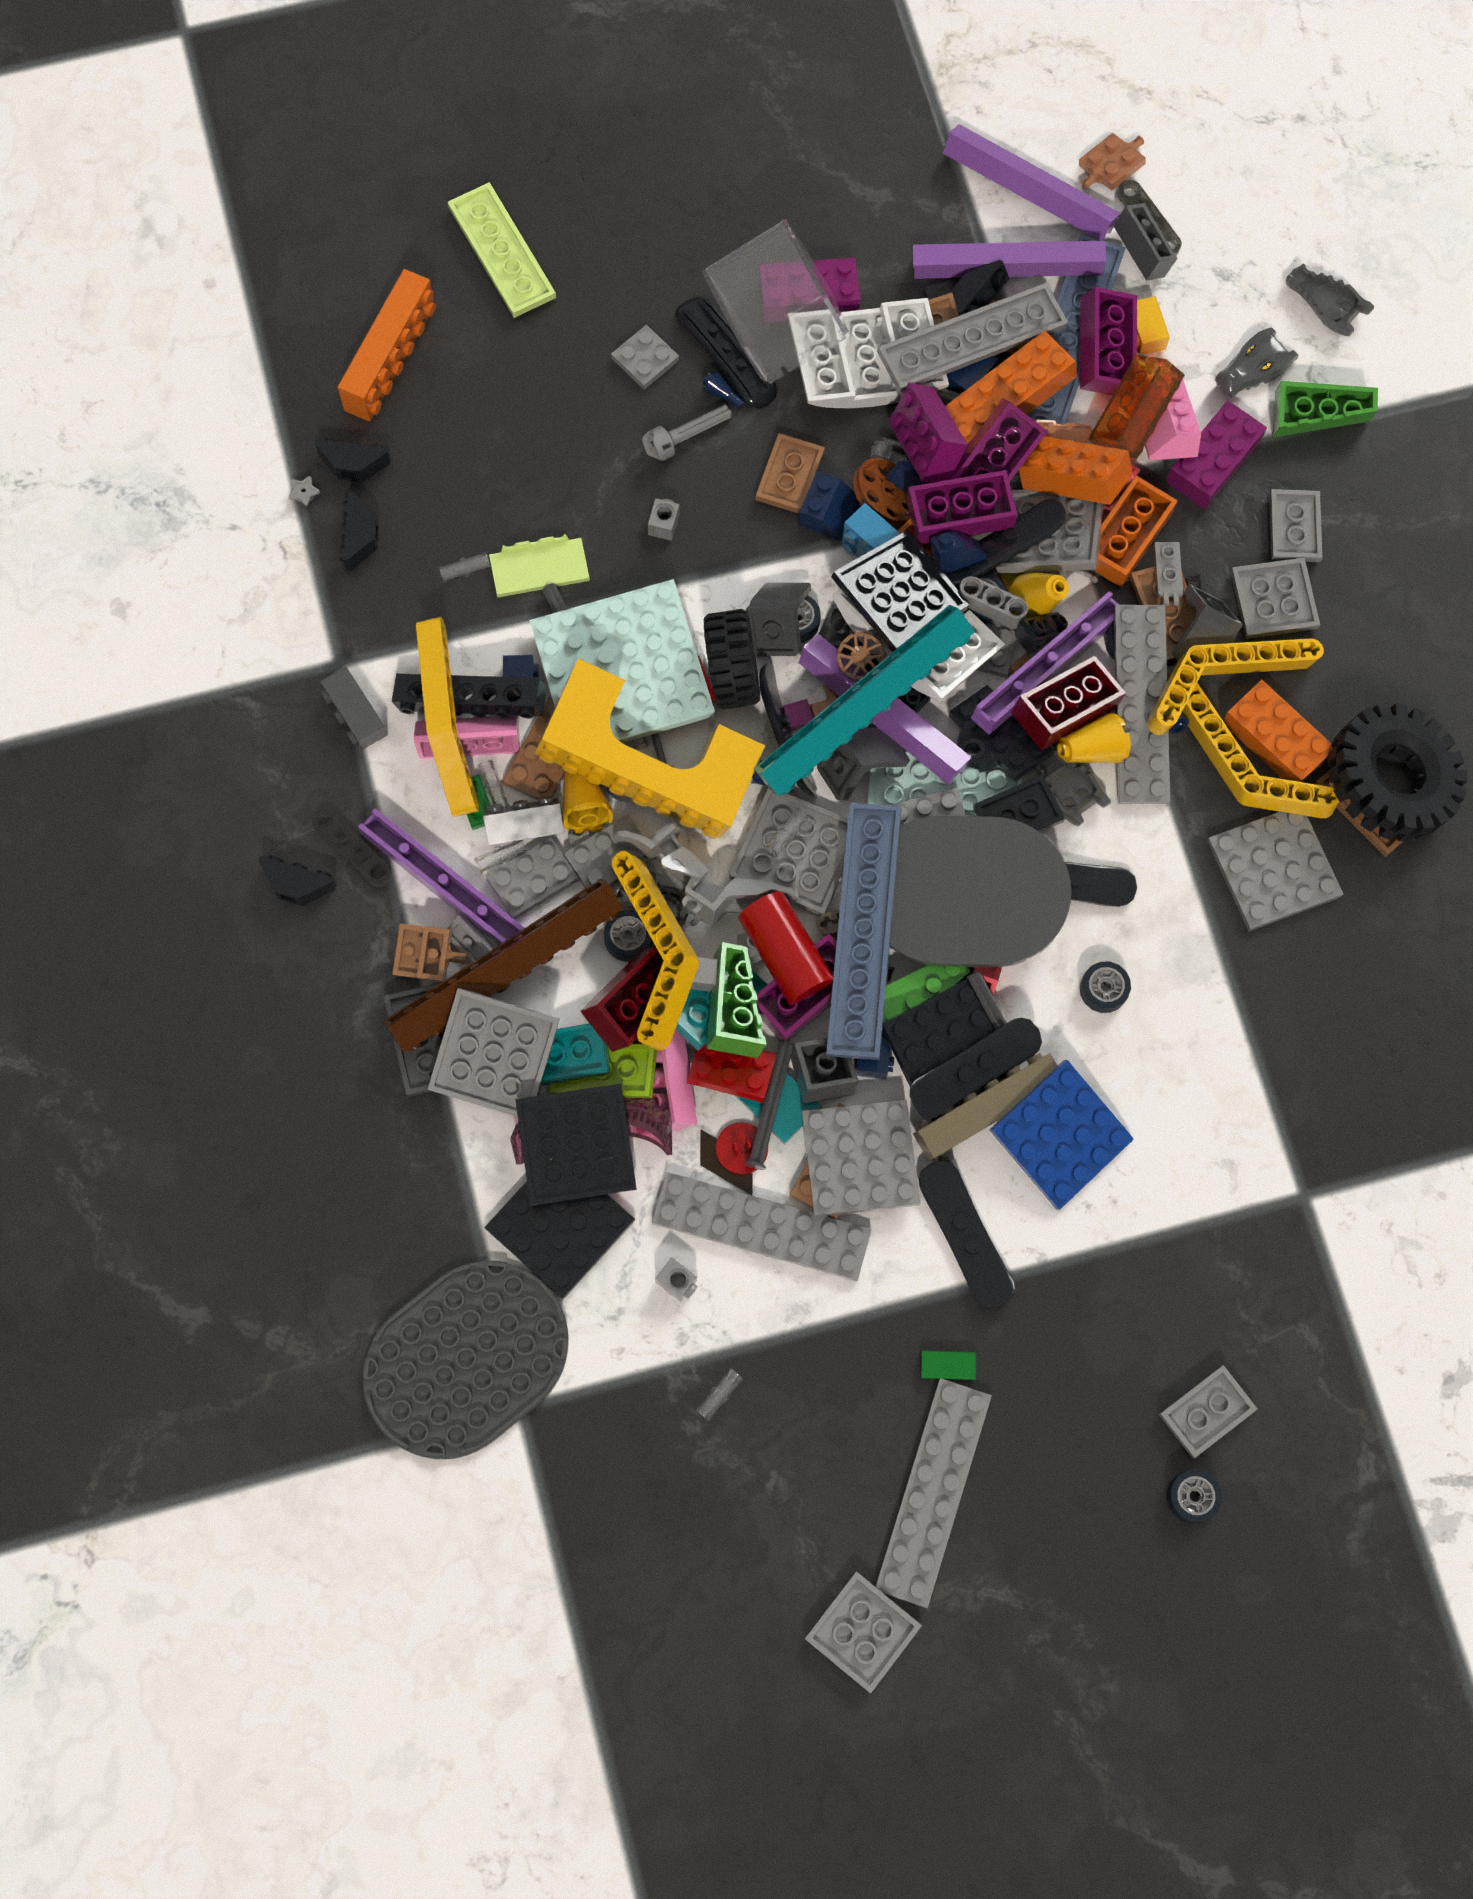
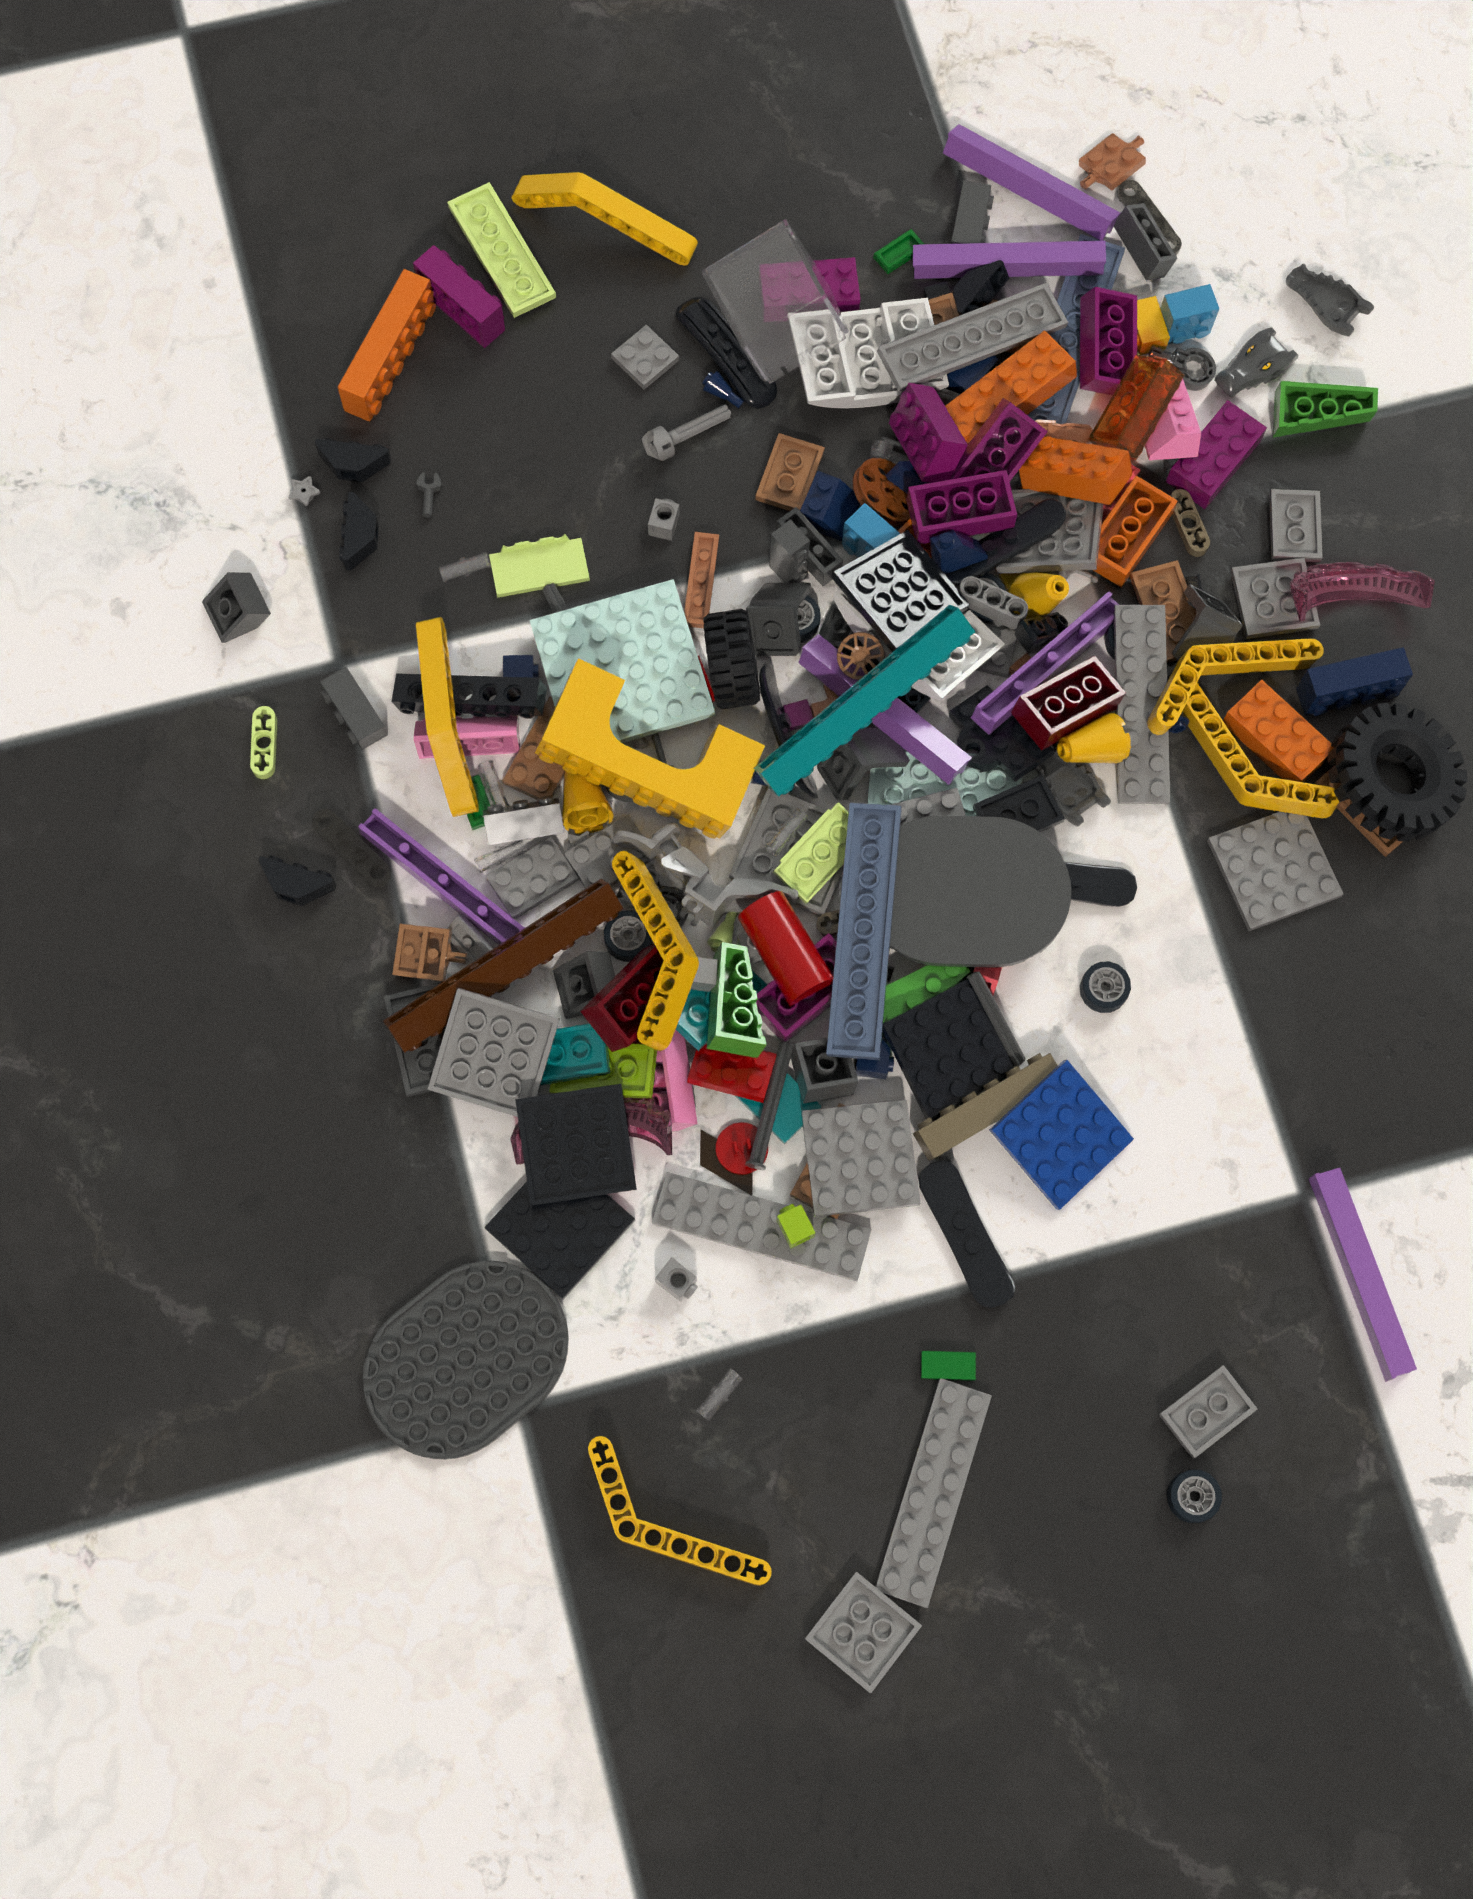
black piece [909,1017,1042,1119] -> none
light grey hinge [1153,542,1183,606] -> none
none -> dark grey slope [202,572,271,643]
none -> yellowish green beam [250,706,277,779]
none -> magenta brick [413,245,505,348]
none -> dark grey bar [417,472,442,518]
none -> yellow beam [512,172,698,266]
none -> dark grey slope [553,951,615,1019]
none -> yellow beam [588,1436,772,1586]
none -> nougat plate [684,532,719,629]
none -> yellowish green cone [707,912,738,952]
none -> dark grey brick [769,519,810,583]
none -> yellowish green piece [773,802,849,904]
none -> dark grey brick [776,507,843,587]
none -> lime brick [776,1204,816,1249]
none -> green tile [873,229,924,274]
none -> dark grey brick [951,180,994,244]
none -> dark grey pin [1147,345,1216,391]
none -> dark azure brick [1160,284,1220,344]
none -> dark tan beam [1170,489,1210,557]
none -> clear pink windscreen [1290,562,1435,621]
none -> dark blue brick [1296,647,1413,716]
none -> medium lavender tile [1309,1168,1417,1382]

